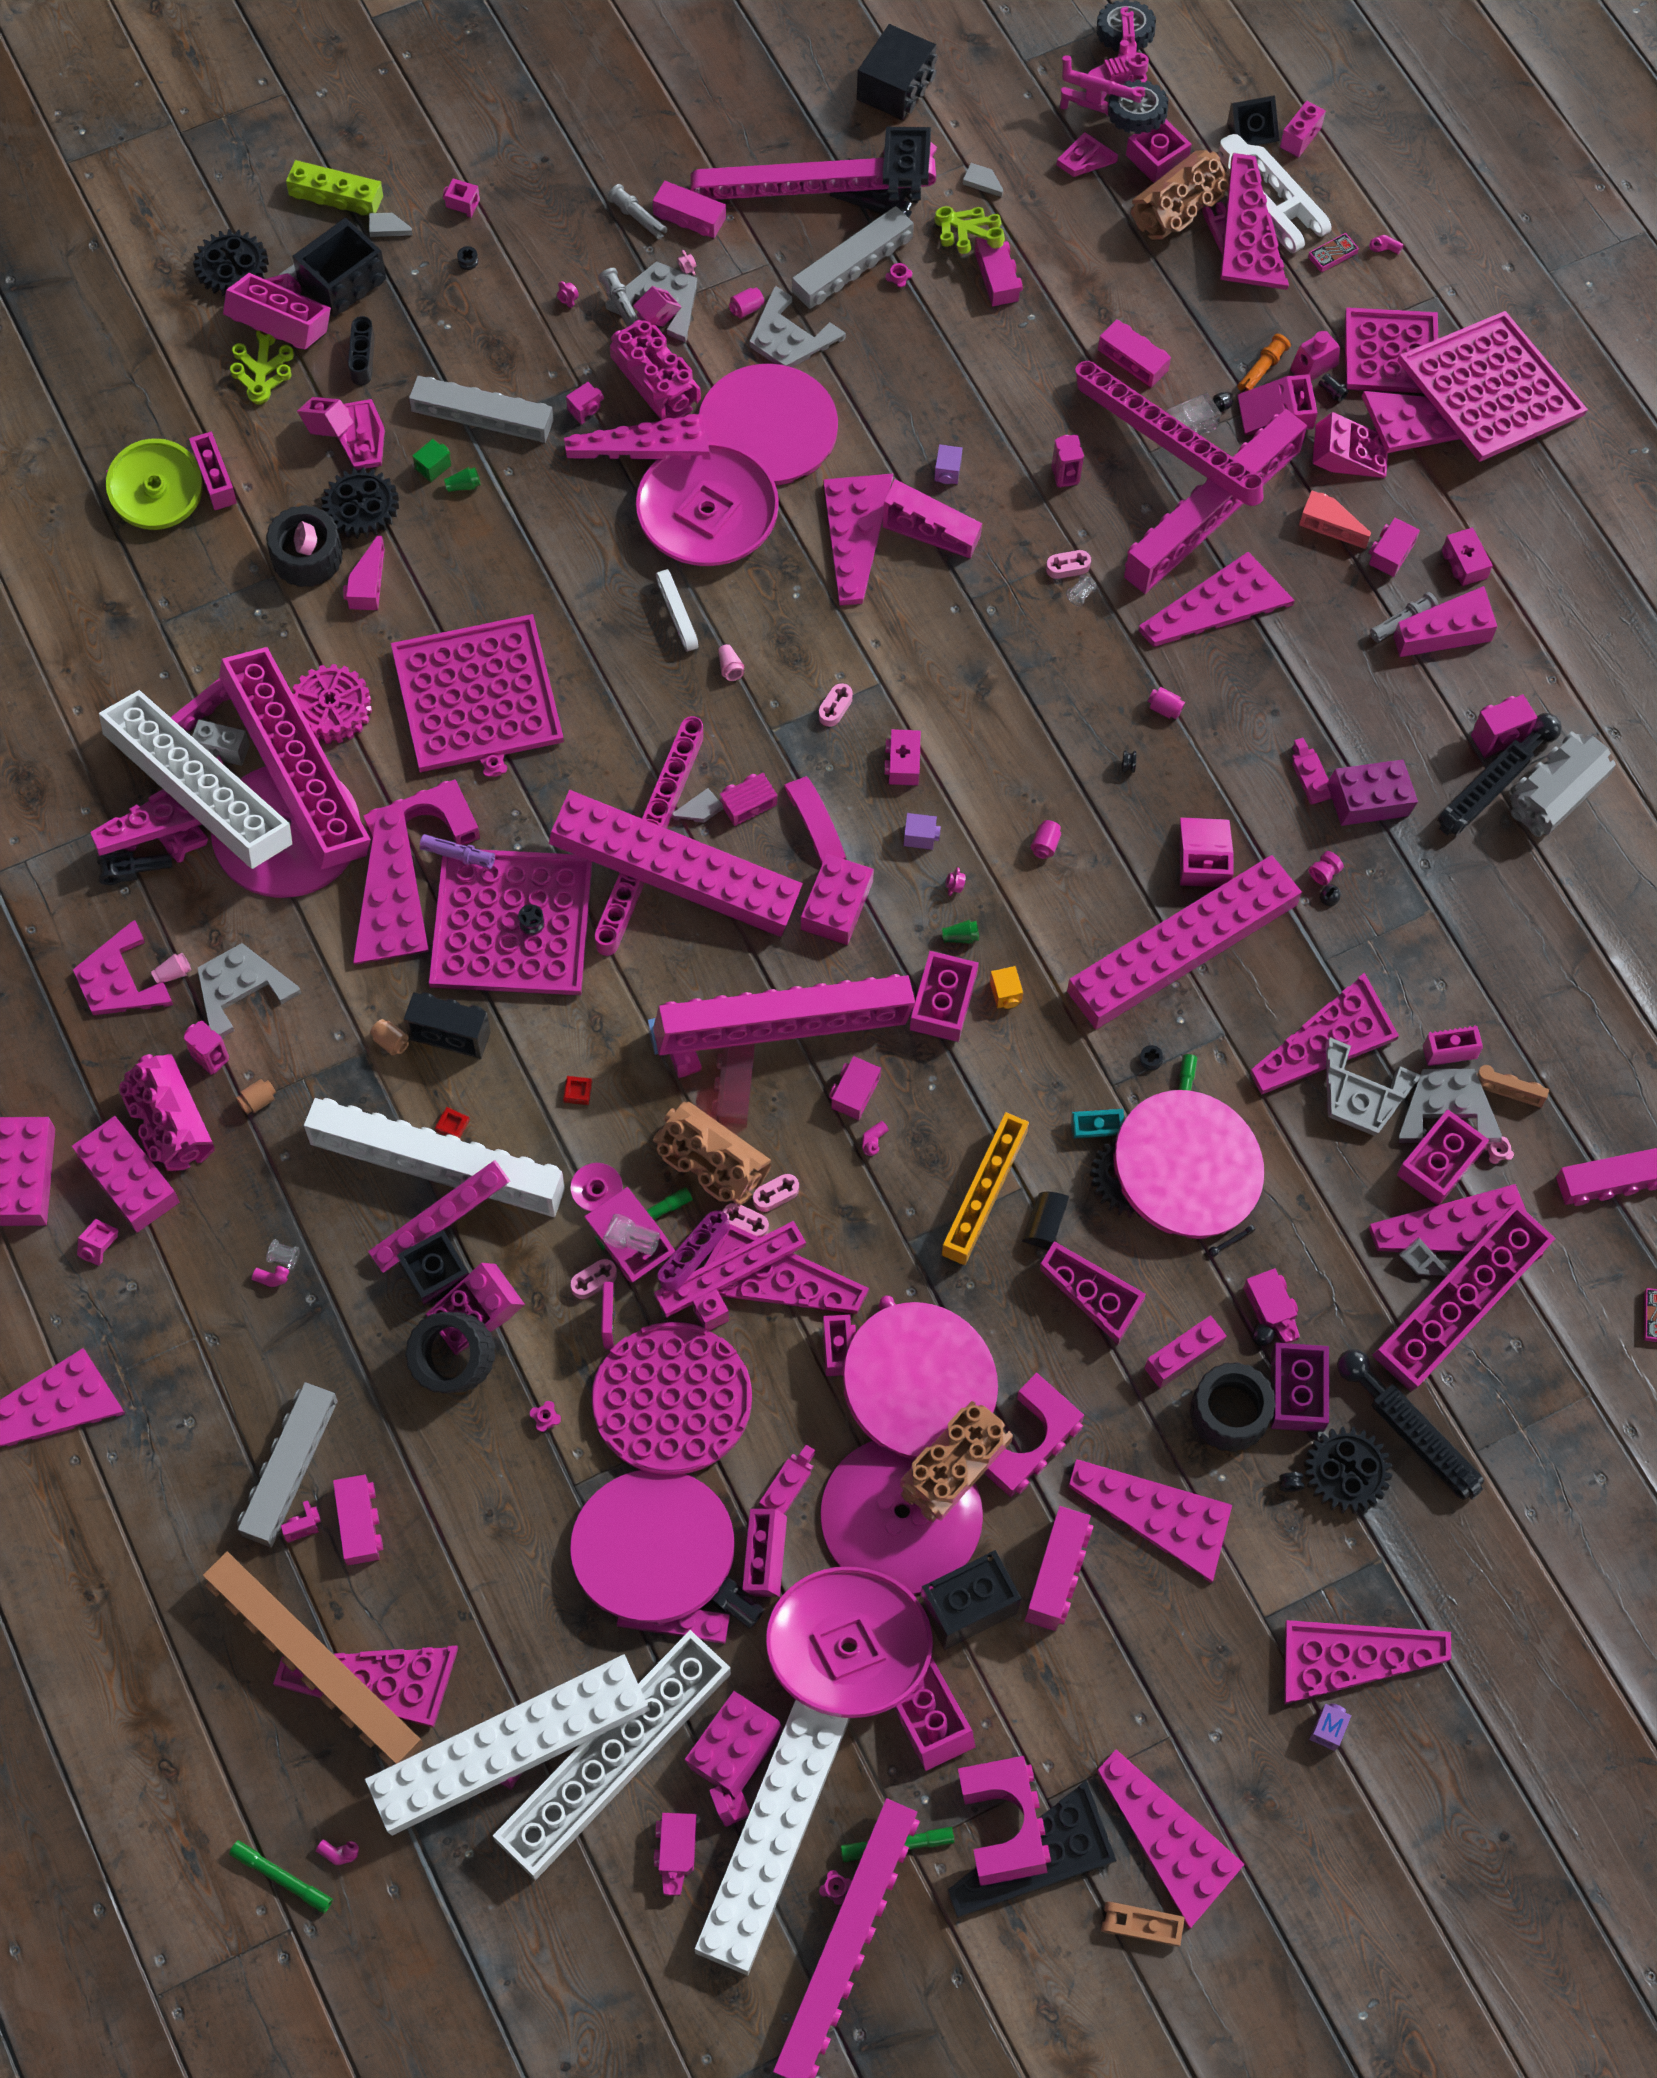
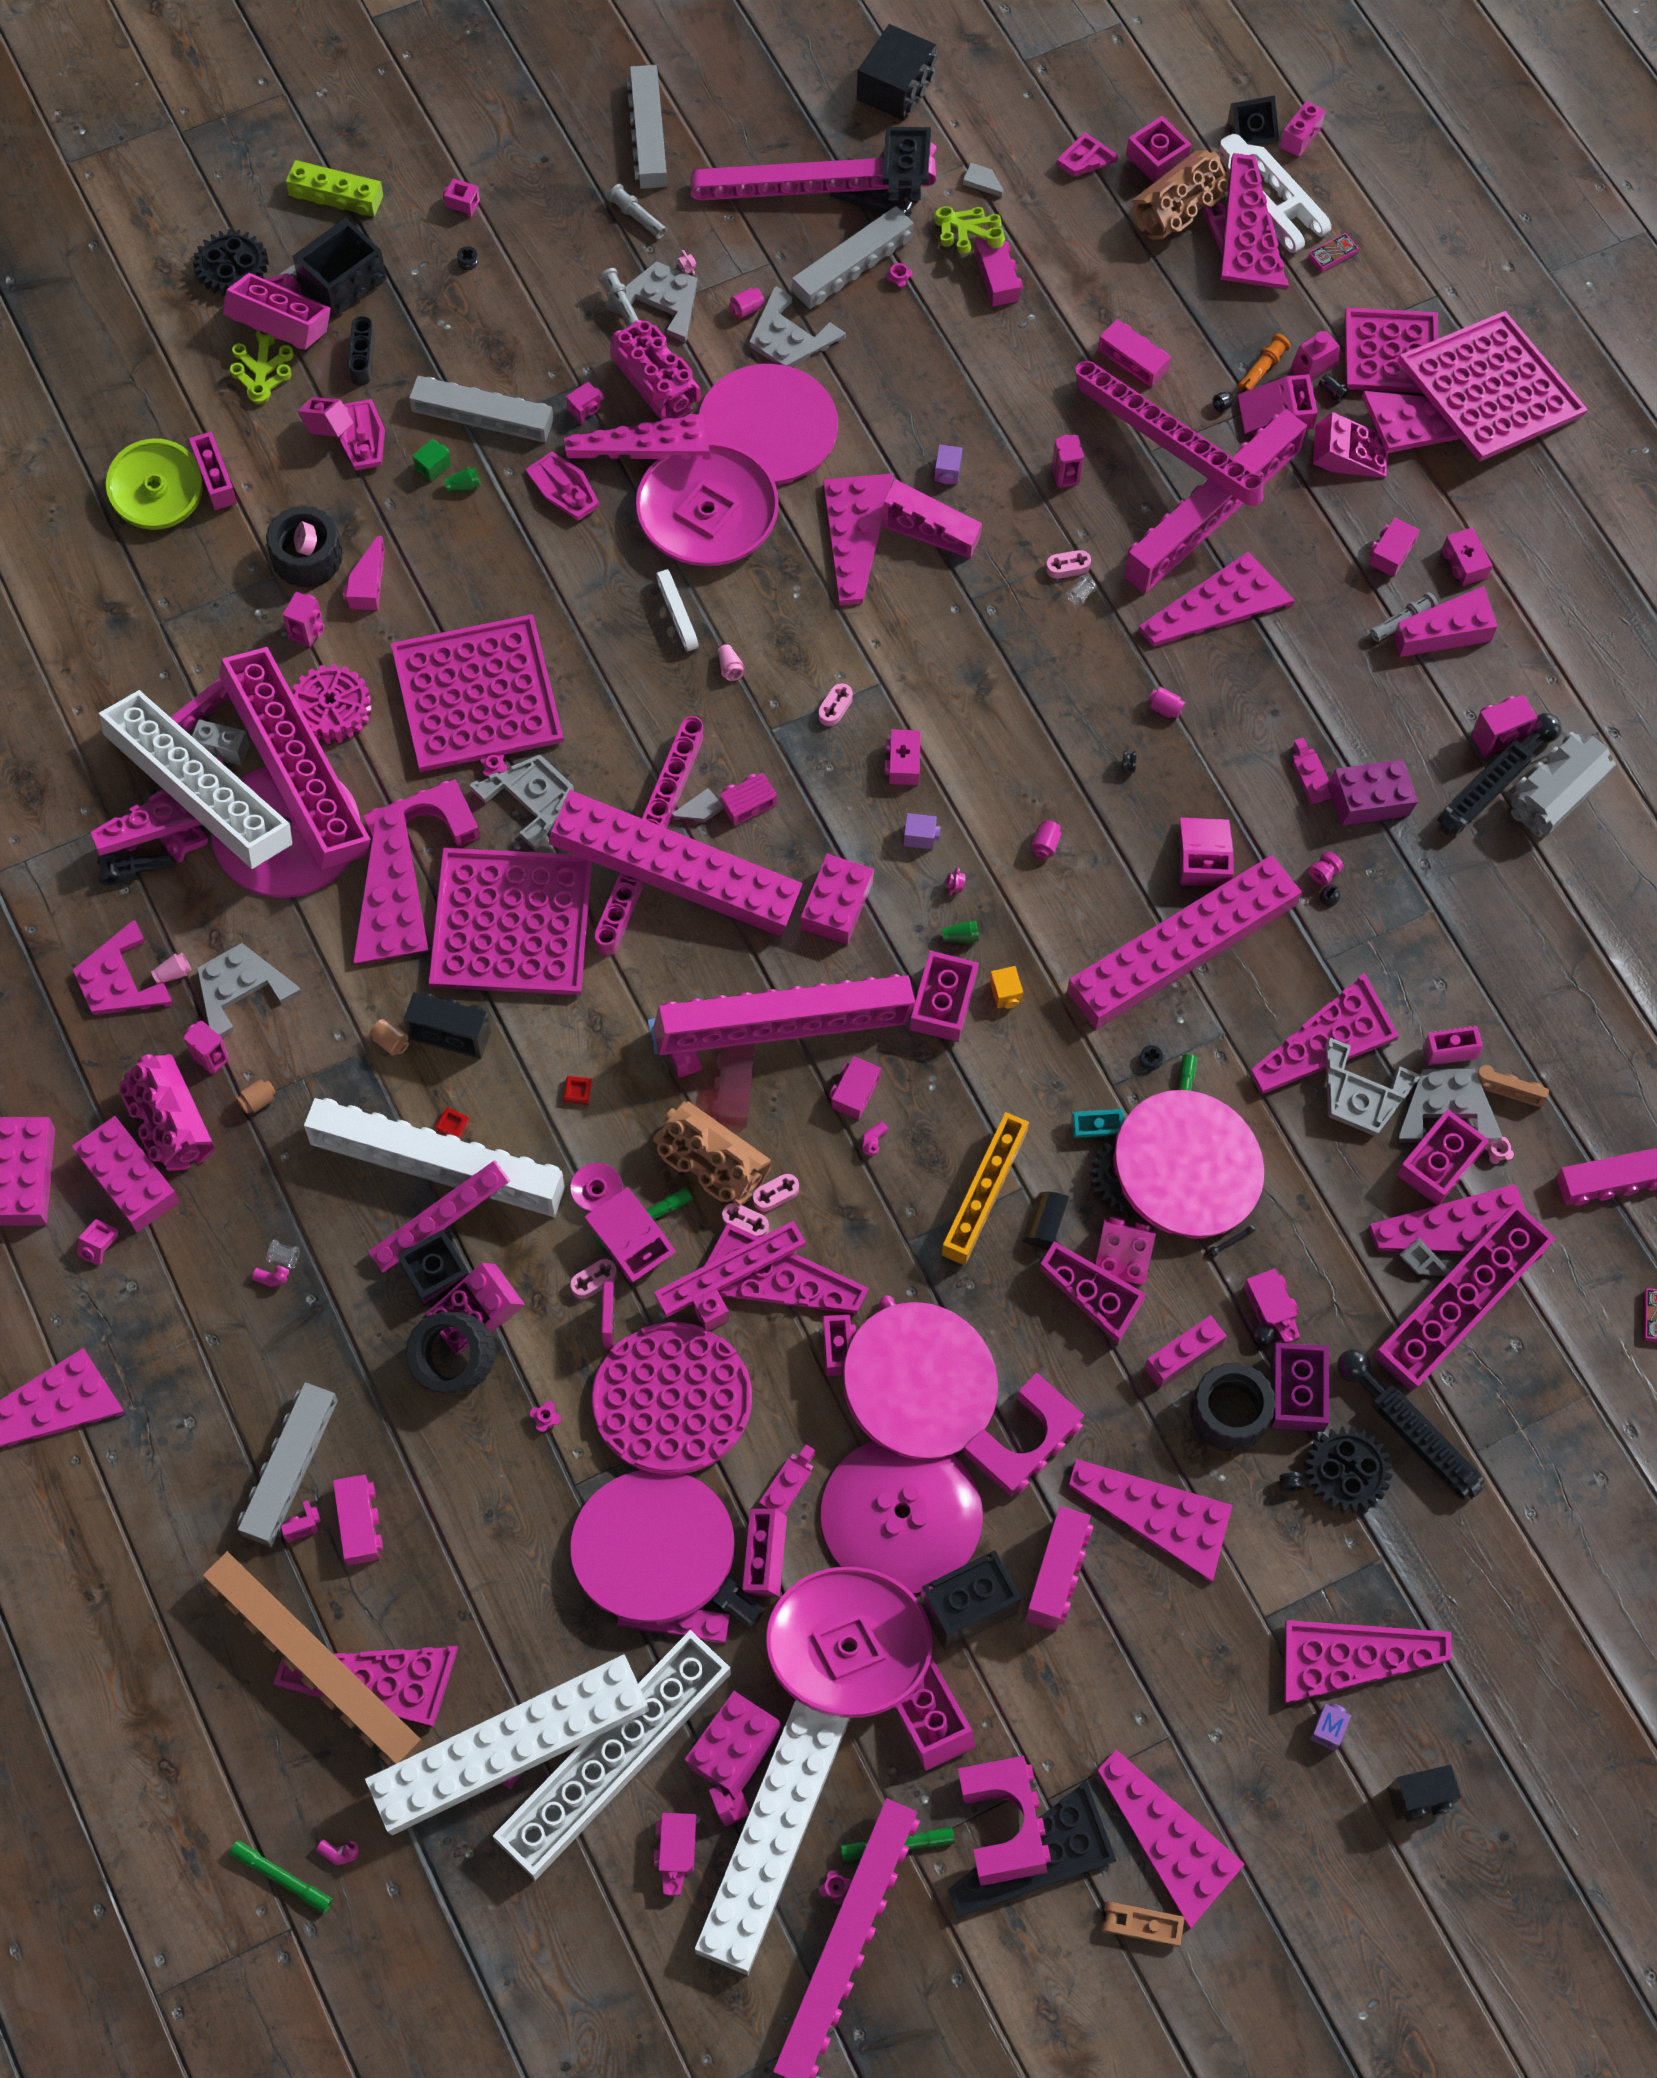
black gear [321,467,399,539] -> none
light grey tile [369,213,412,237] -> none
medium lavender pin [419,834,495,869] -> none
black wheel [518,904,545,935] -> none
dark pink plate [557,281,579,308] -> none
clear piece [603,1214,660,1256] -> none
dark pink brick [633,286,682,327] -> none
dark pink brick [653,180,726,238] -> none
magenta beam [658,1210,730,1291] -> none
dark pink slope [784,776,846,864] -> none
nougat brick [900,1401,1013,1522] -> none
piece [1060,0,1168,134] -> none
clear brick [1167,393,1221,435] -> none
coral slope [1299,491,1371,549] -> none
dark pink arm [1369,235,1404,254] -> none
none -> dark pink brick [282,592,324,648]
none -> light grey wing [470,755,574,851]
none -> dark pink piece [525,451,600,521]
none -> light grey brick [626,65,667,189]
none -> dark pink bracket [1095,1216,1156,1284]
none -> black brick [1387,1765,1461,1823]

